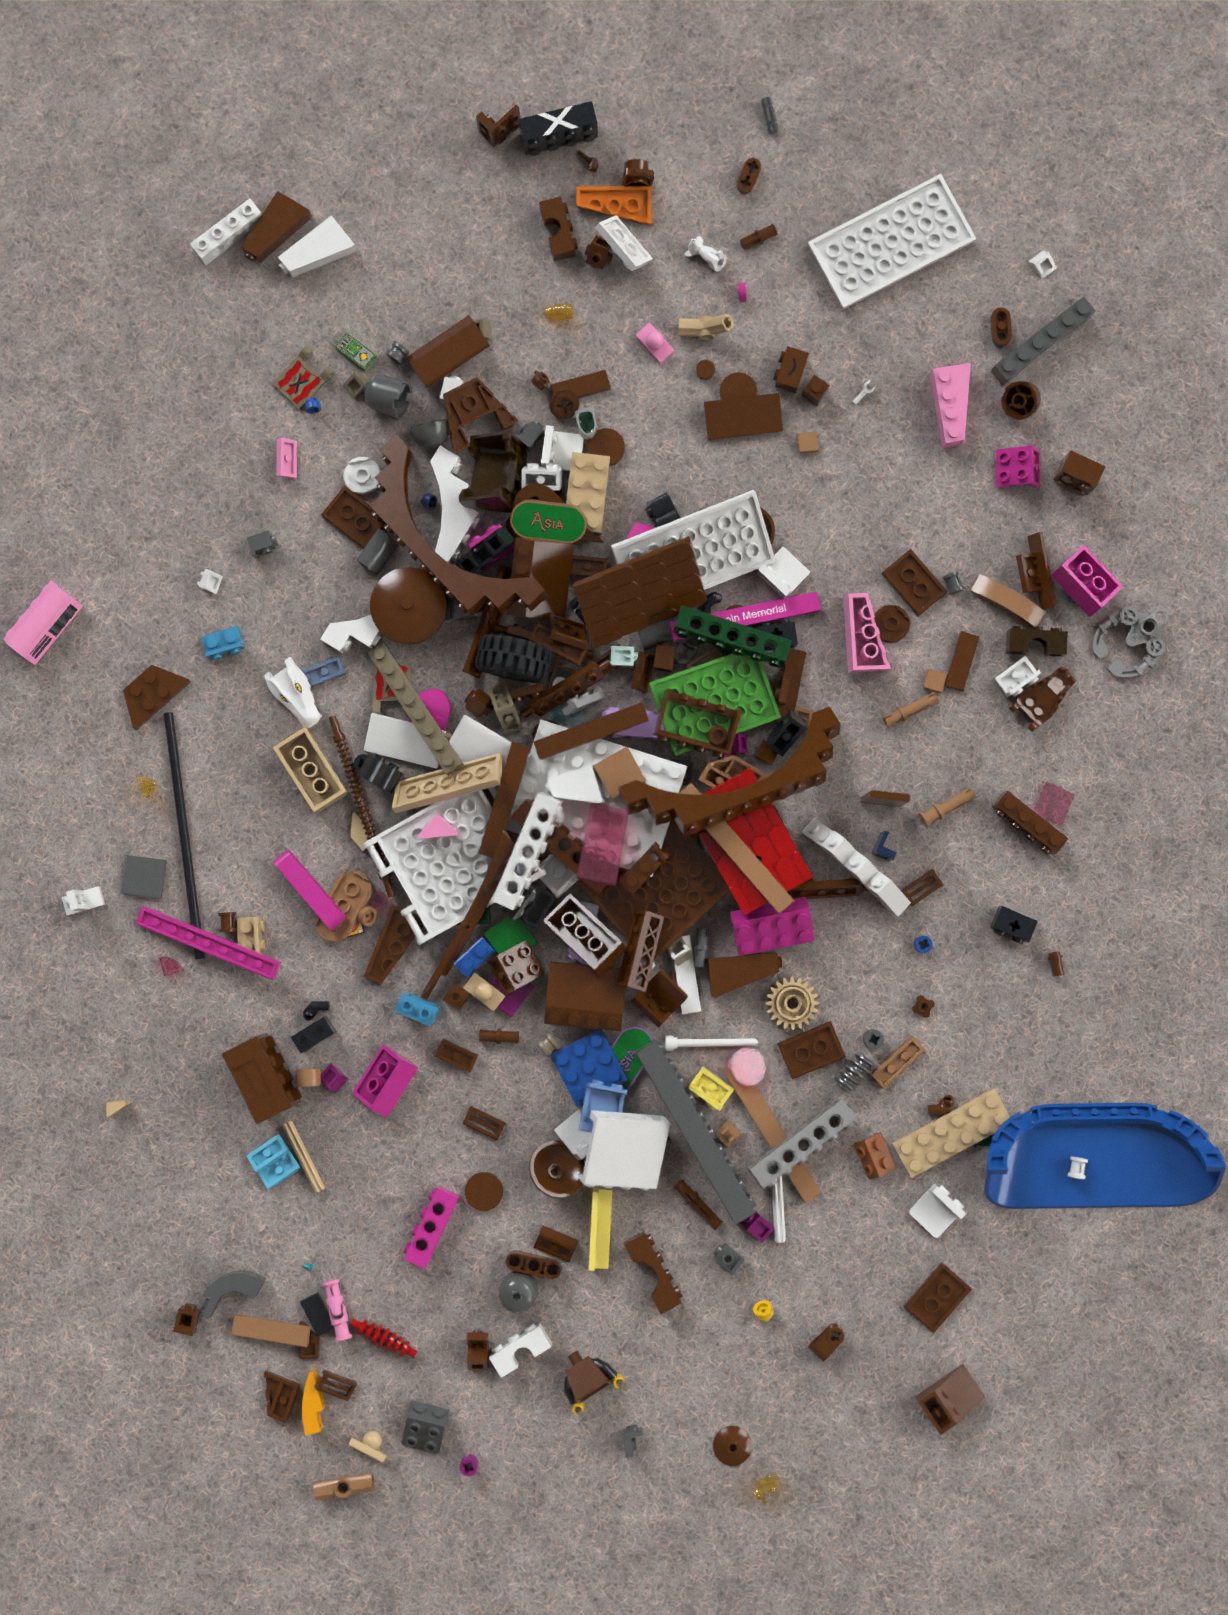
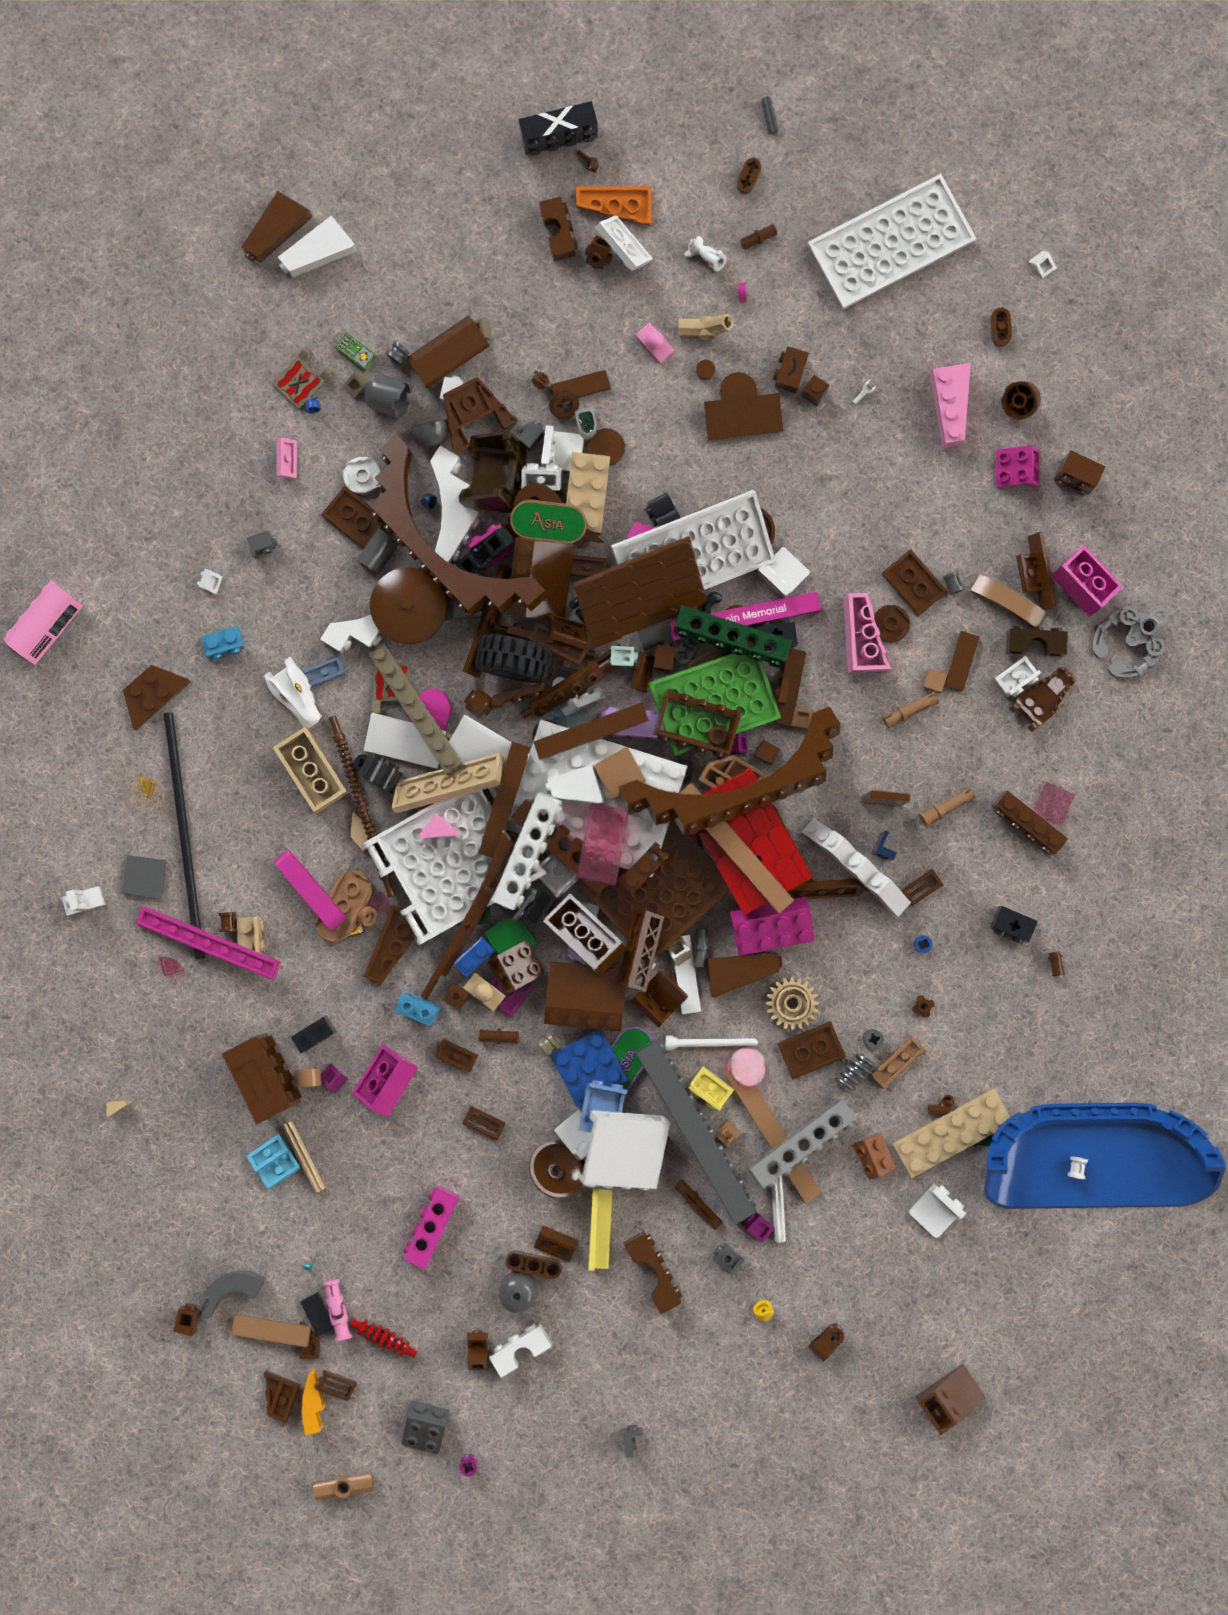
white brick [190,198,262,265] -> none
black arm [303,1001,329,1021] -> none
tan tile [349,1431,387,1462] -> none
reddish brown tile [465,1172,503,1211] -> none
reddish brown bracket [476,105,520,147] -> none
dark tan bracket [488,682,523,736] -> none
clear yellow cone [545,302,573,321] -> none
reddish brown torso [564,1351,625,1415] -> none
reddish brown piece [621,159,654,186] -> none
reddish brown dish [713,1426,752,1466] -> none
clear yellow bracket [753,1473,781,1505] -> none
black brick [767,710,806,757] -> none
medium nougat tile [797,431,818,454] -> none
reddish brown tile [904,1262,972,1333] -> none
dark grey arch [991,296,1095,386] -> none

